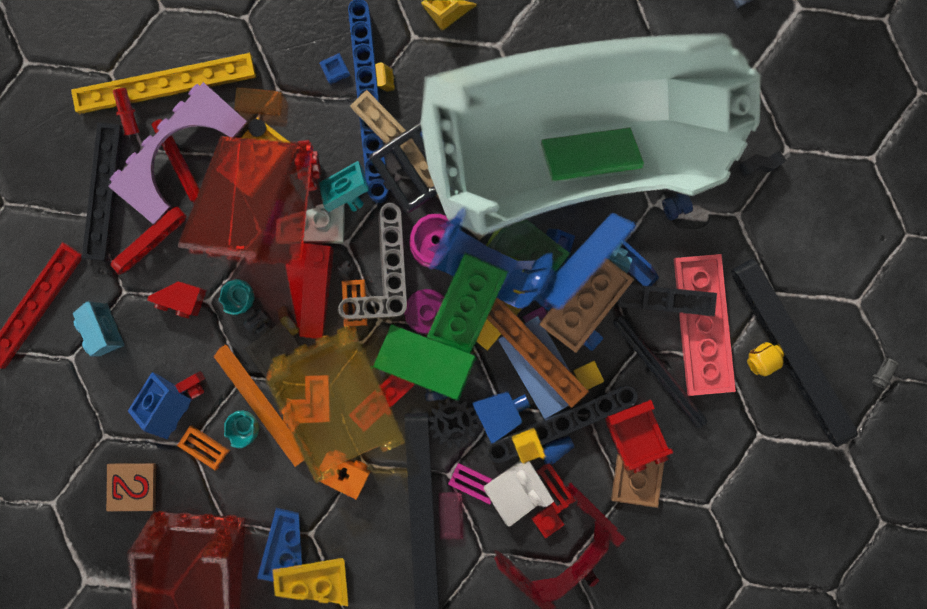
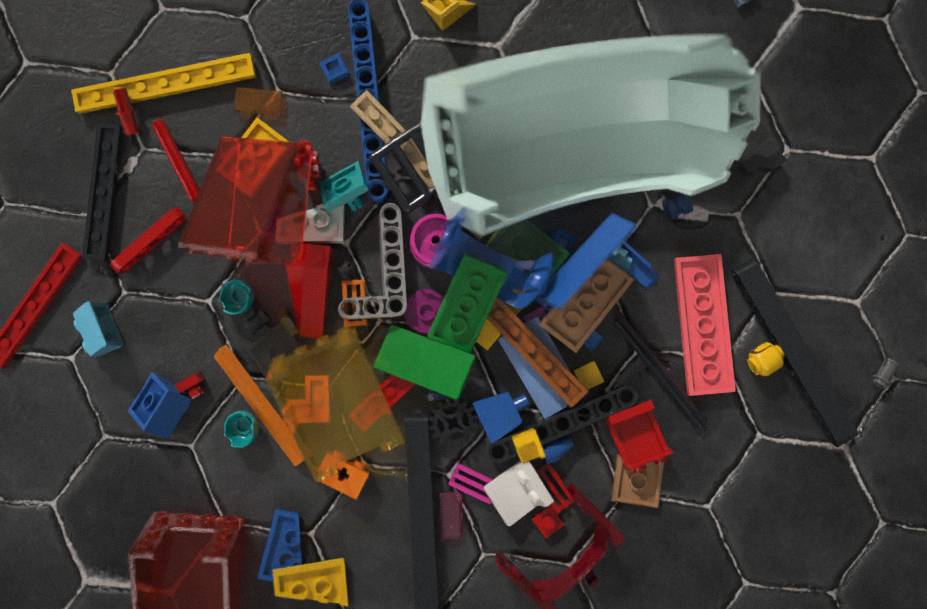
medium nougat tile [106,463,156,511] -> none
lavender arch [108,82,247,224] -> none
red slope [147,281,207,319] -> none
orange tile [177,426,230,471] -> none
black piece [248,119,266,137] -> none
yellow tile [375,62,395,92] -> none
green tile [541,127,644,181] -> none
black slope [617,285,717,316] -> none

